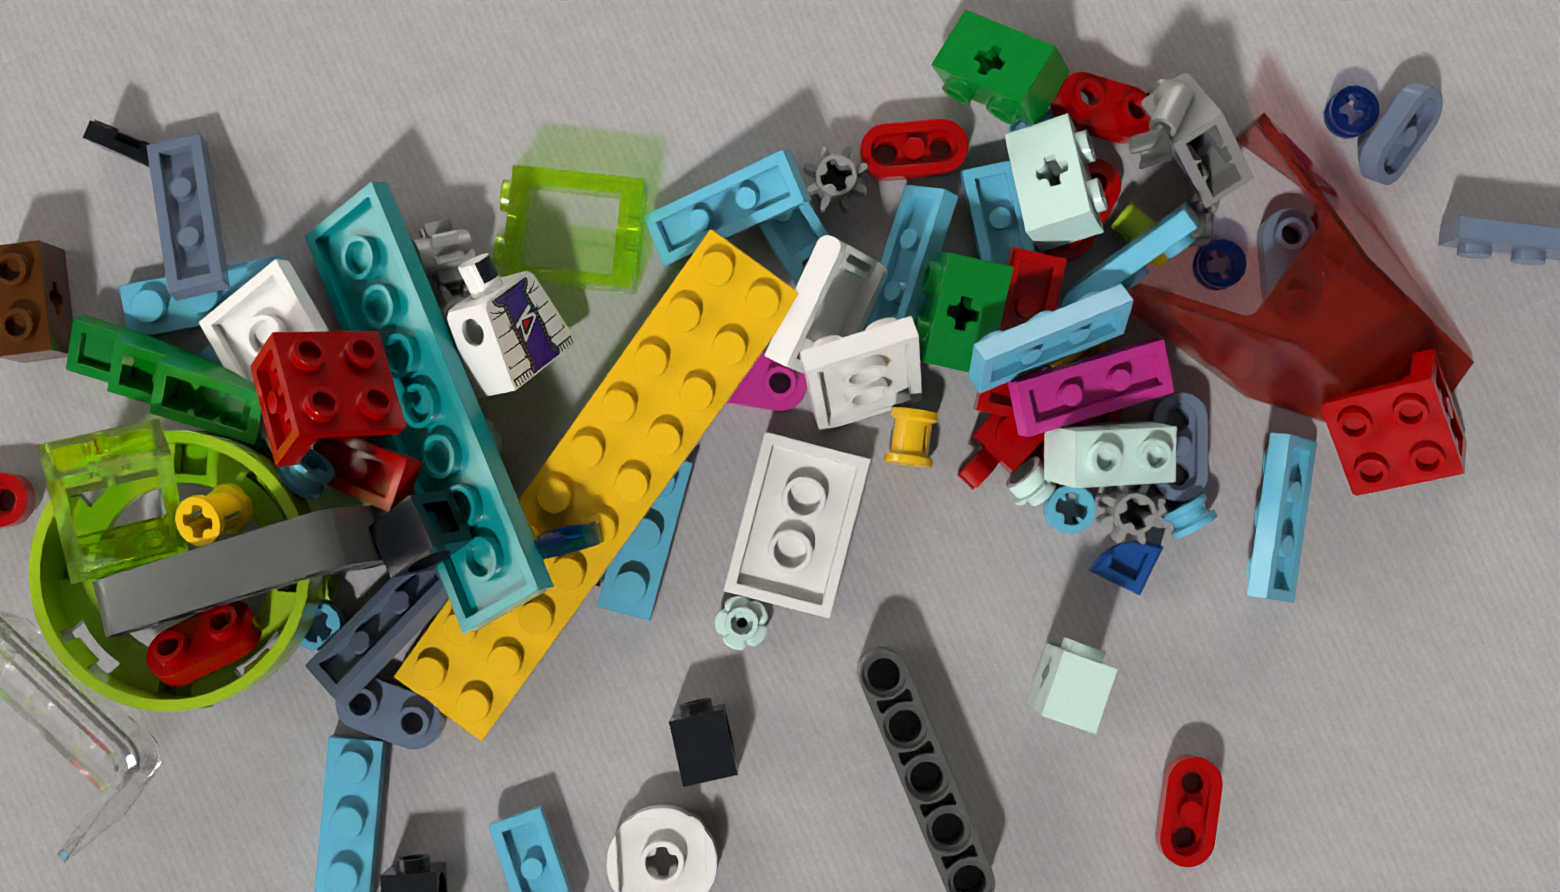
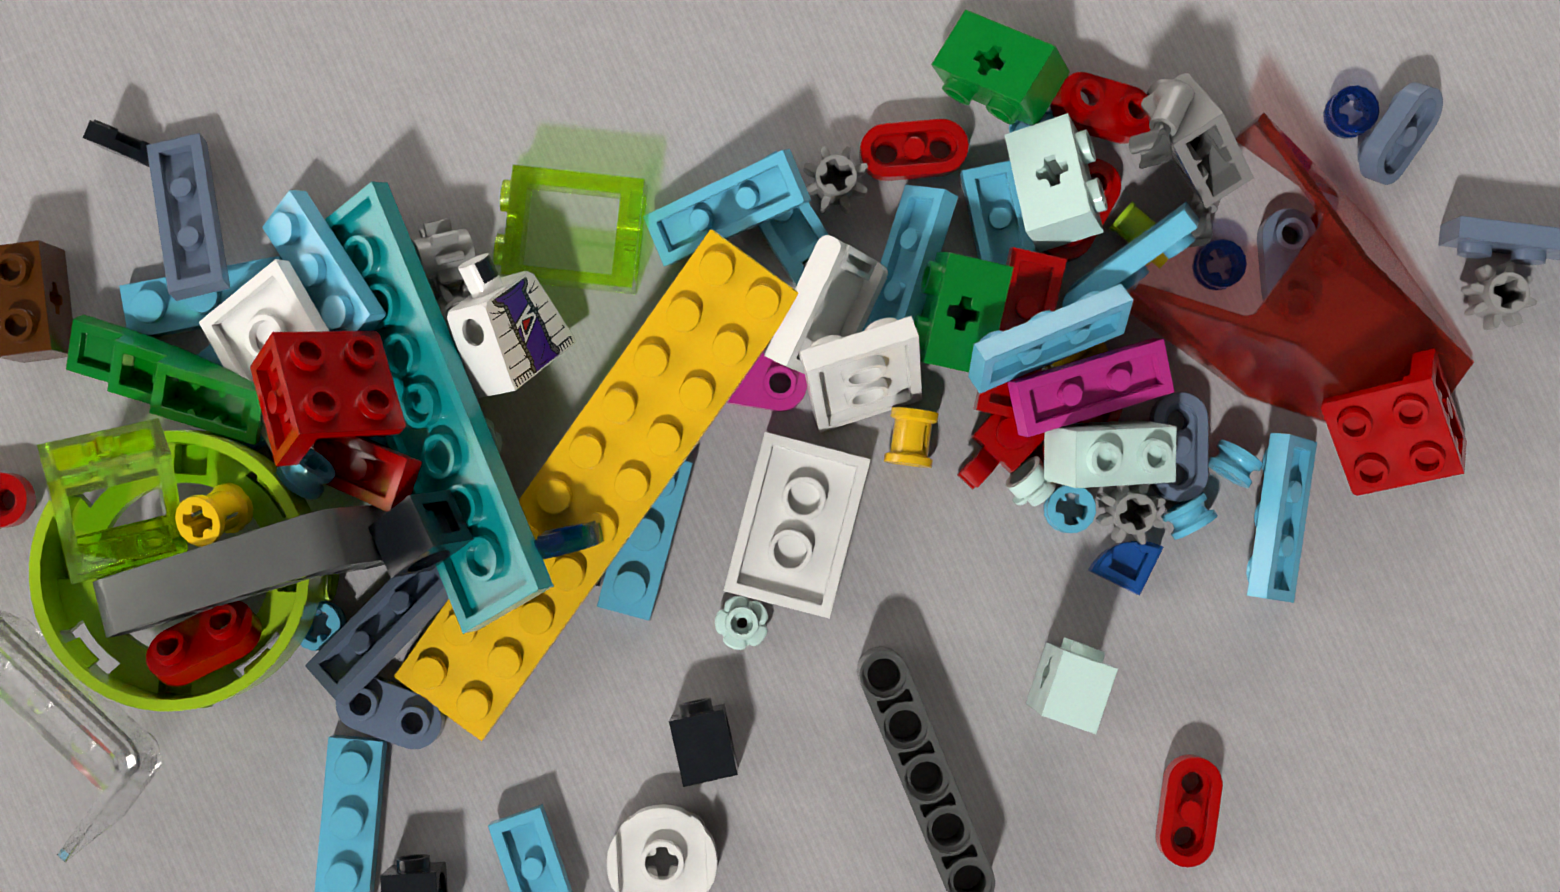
none -> medium azure plate [262,190,386,331]
none -> medium azure bush [1208,439,1263,488]
none -> light grey gear [1460,261,1537,330]

